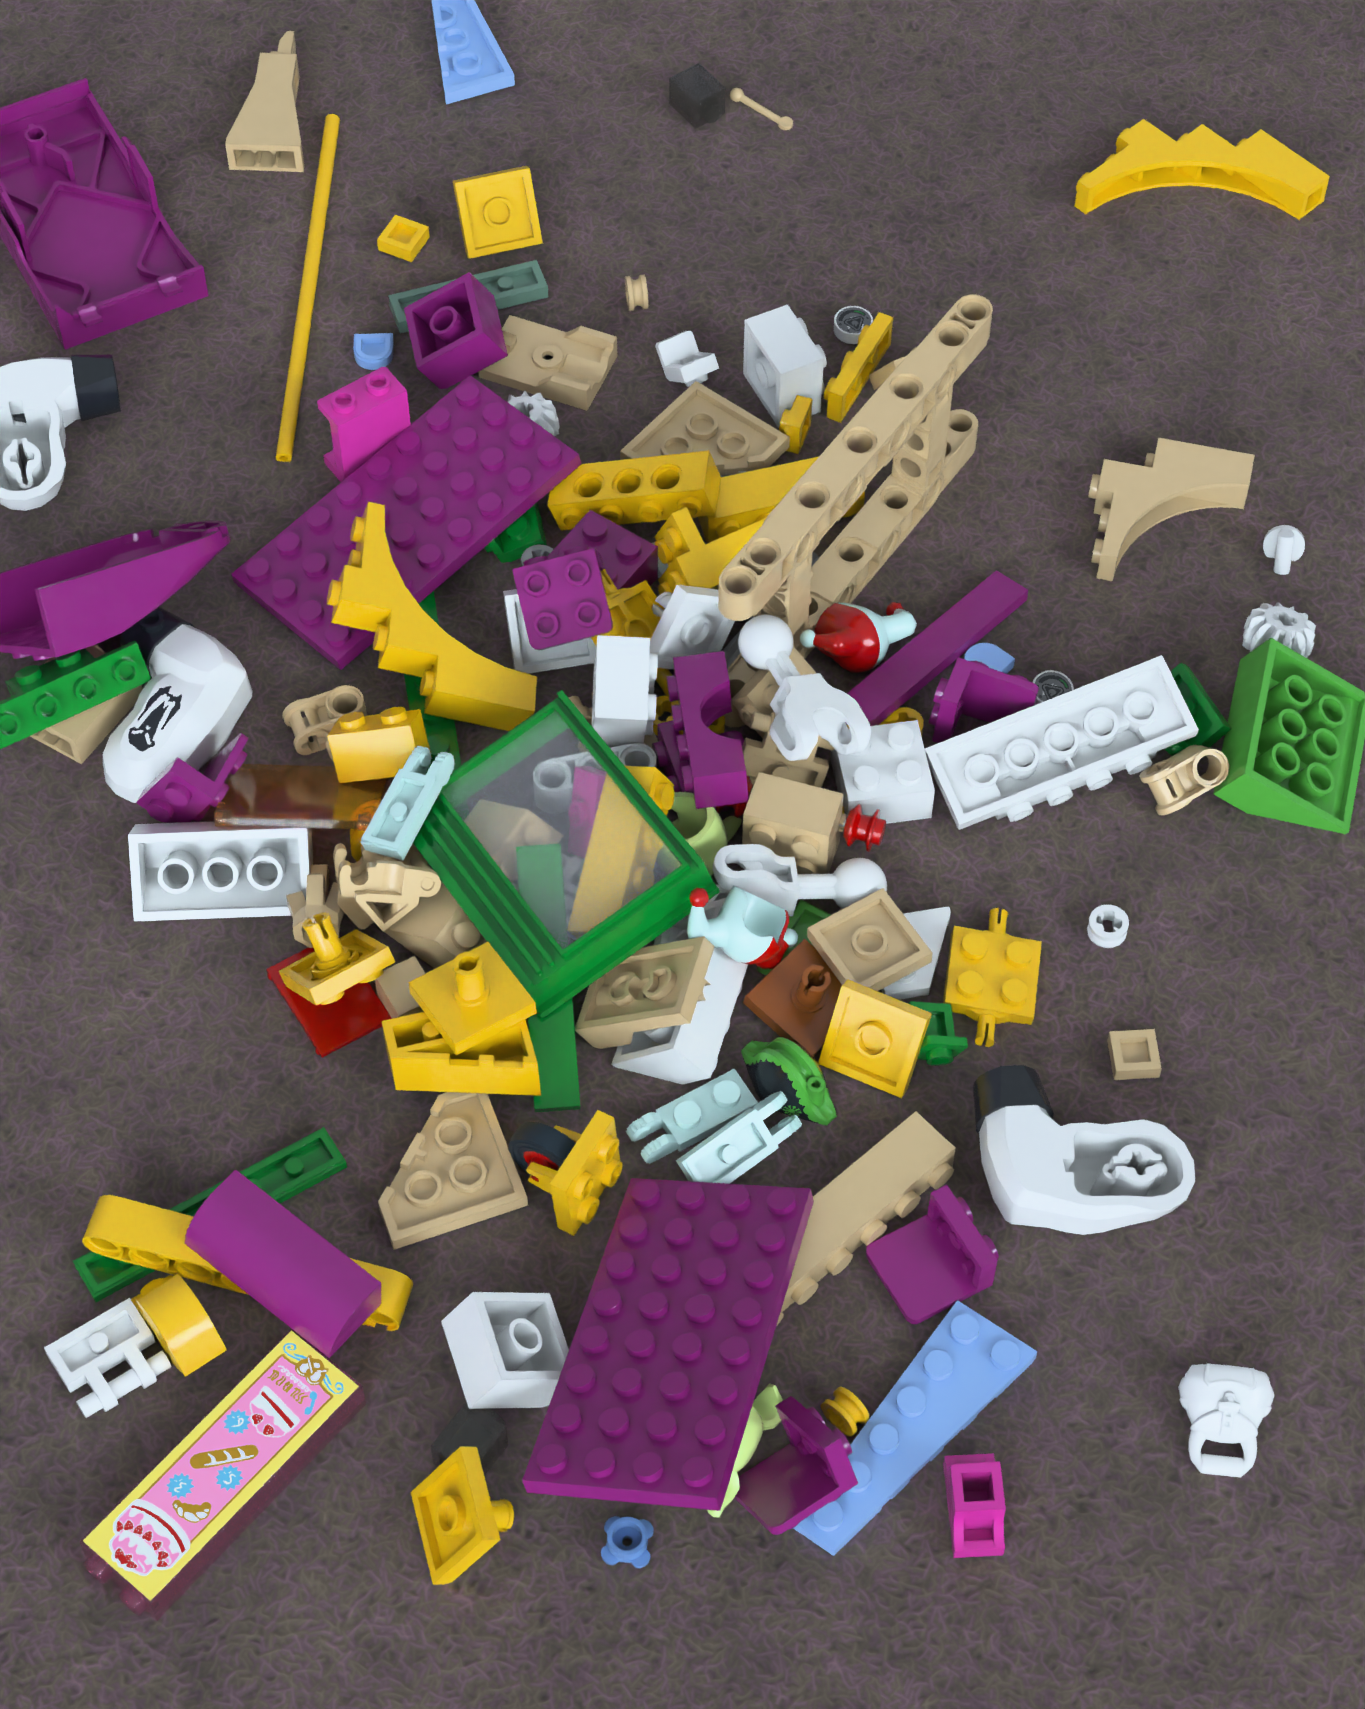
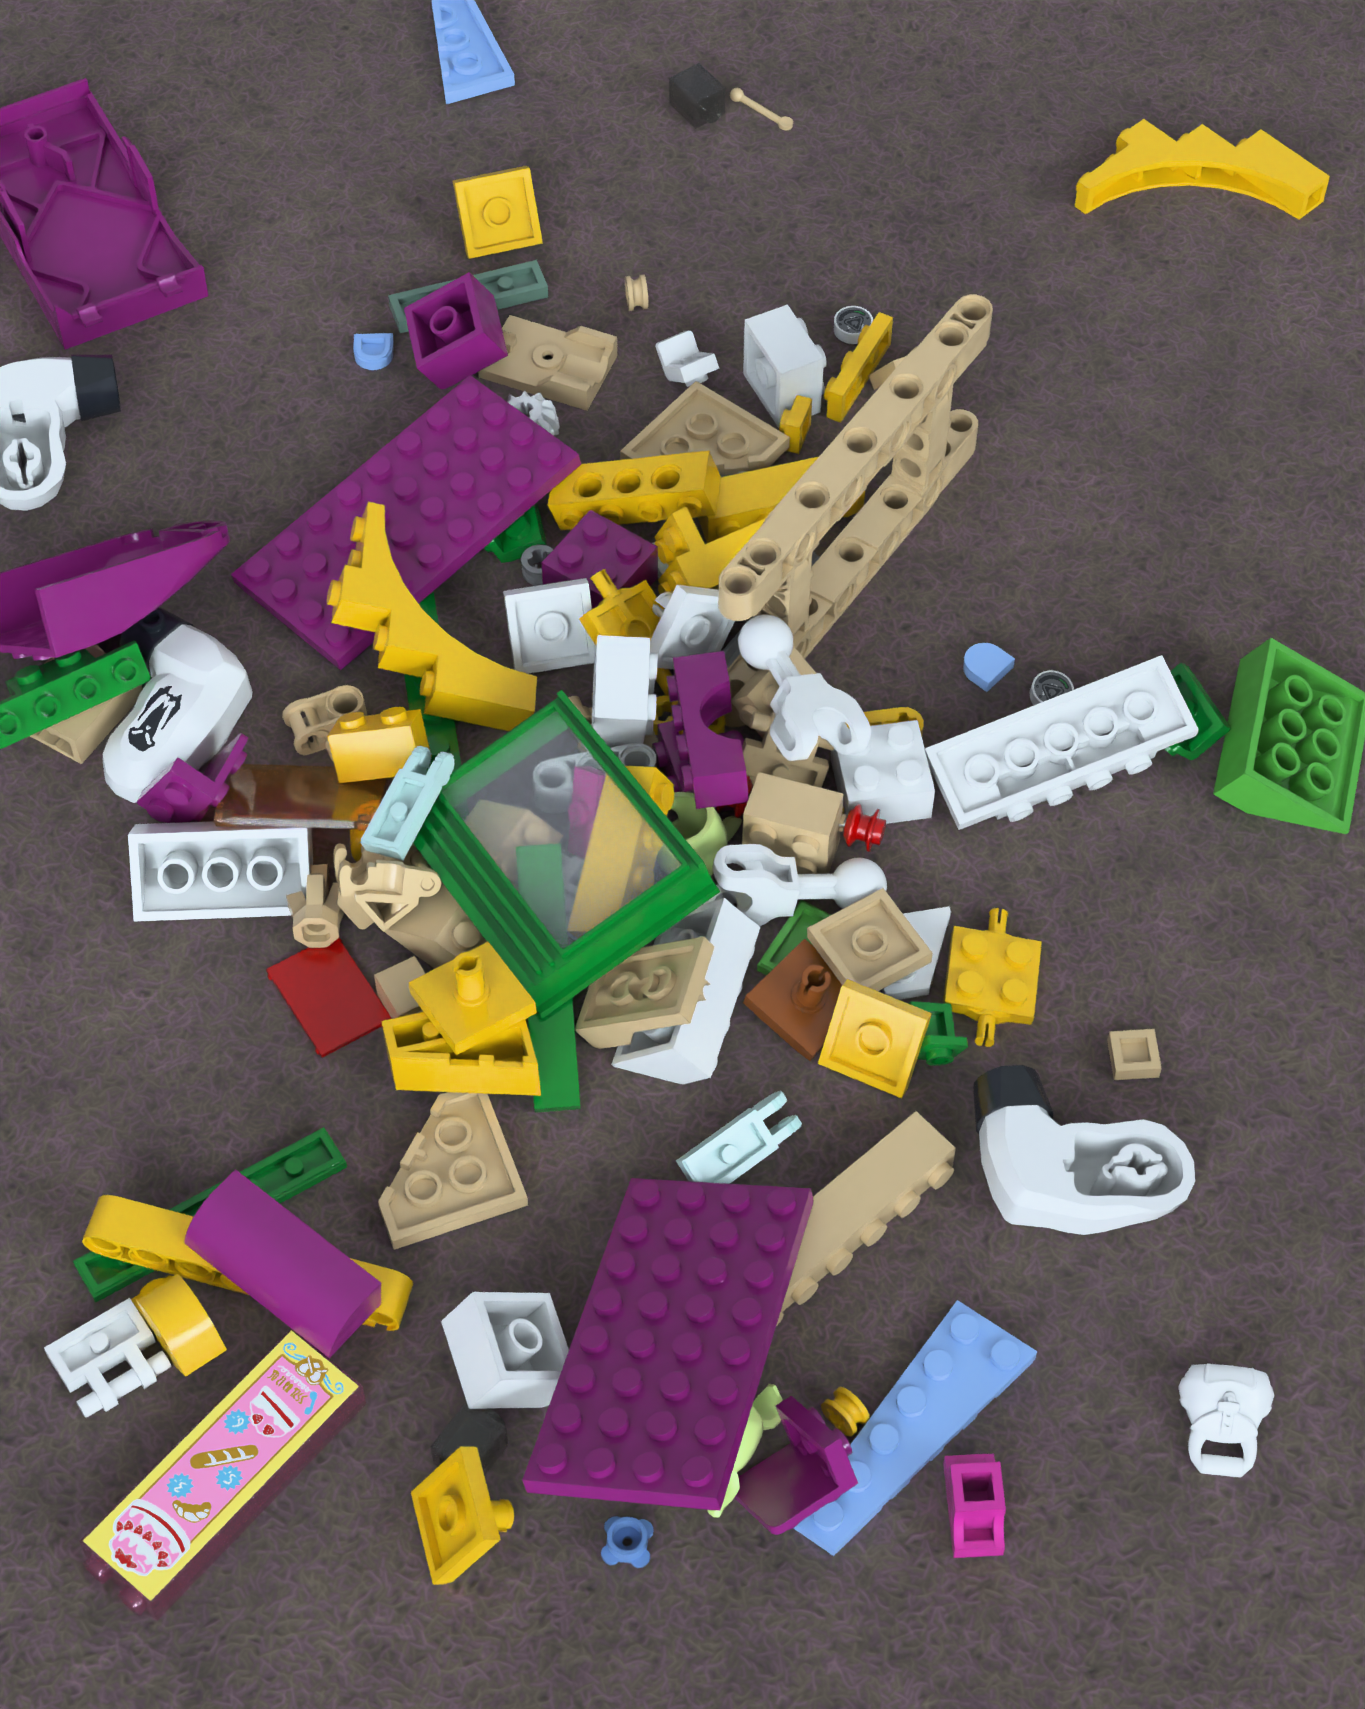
tan piece [225,31,304,172] -> none
yellow piece [276,114,340,462] -> none
yellow plate [279,912,395,1006] -> none
dark pink panel [317,367,411,482] -> none
yellow plate [377,215,430,262] -> none
yellow plate [508,1110,623,1236] -> none
magenta bracket [512,545,613,650] -> none
light aqua hinge [626,1069,758,1164] -> none
light aqua piece [687,885,798,969] -> none
bright green hat [741,1037,837,1125] -> none
red piece [800,602,917,673] -> none
magenta tile [845,570,1028,726] -> none
magenta bracket [865,1185,999,1324] -> none
magenta bracket [929,657,1039,743] -> none
white bush [1087,905,1129,948] -> none
tan arch [1088,438,1255,581] -> none
tan piece [1139,745,1229,815] -> none
white gear [1242,602,1316,658] -> none
white plate [1263,525,1305,575] -> none

